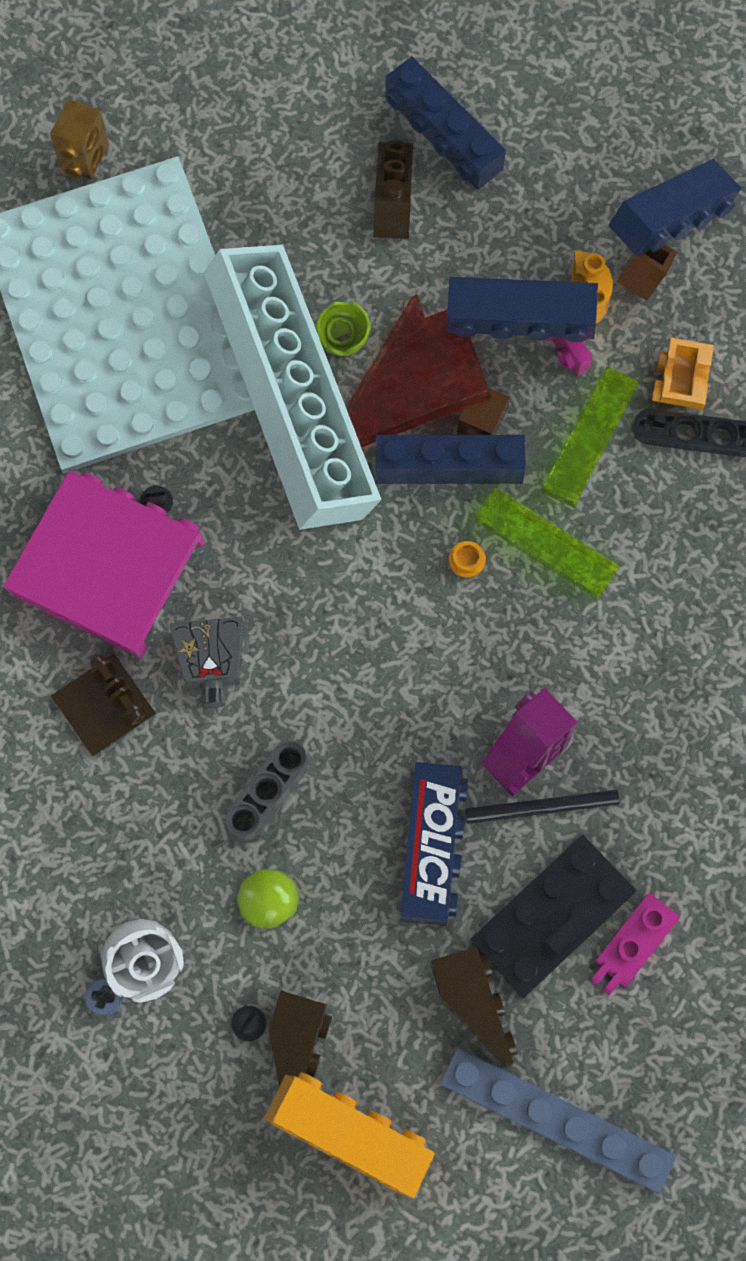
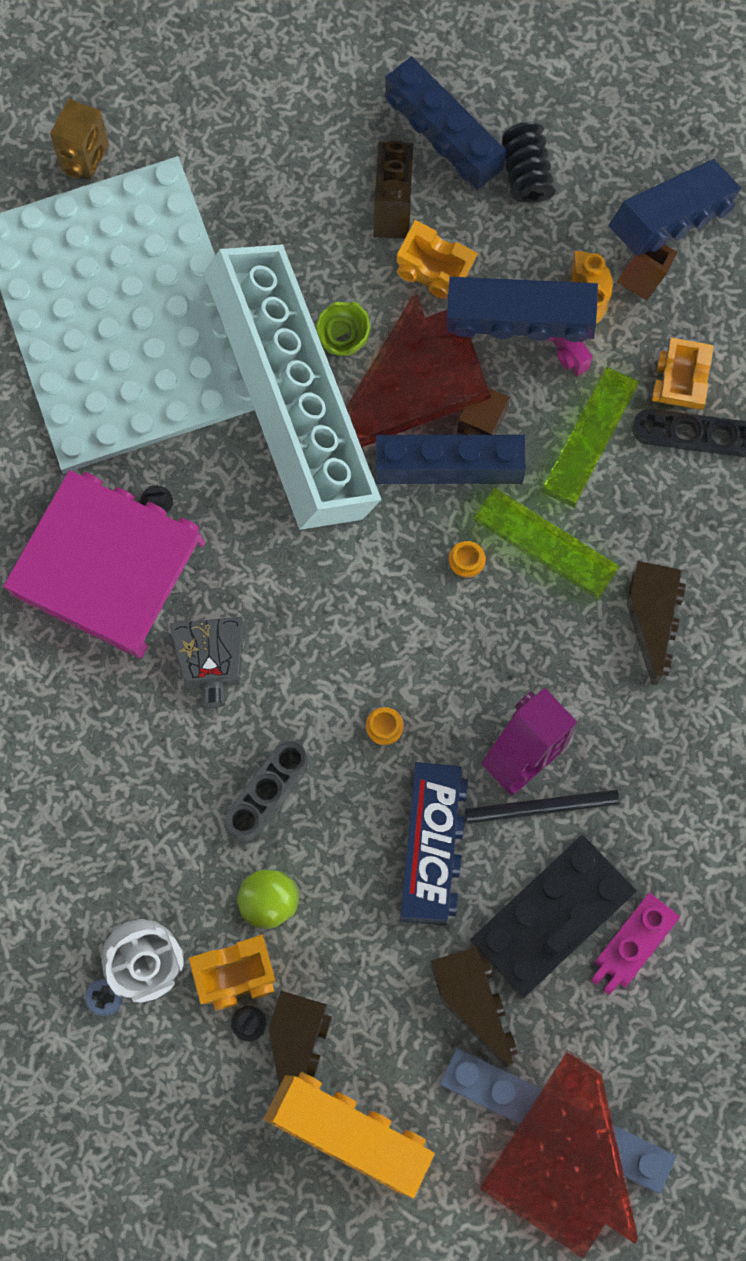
dark brown hinge [51,654,156,757] -> none
none -> light orange cylinder [189,934,276,1011]
none -> light orange plate [366,707,404,745]
none -> light orange cylinder [397,220,478,299]
none -> clear red wing [480,1049,638,1258]
none -> black piece [501,122,556,203]
none -> dark brown slope [627,561,686,685]

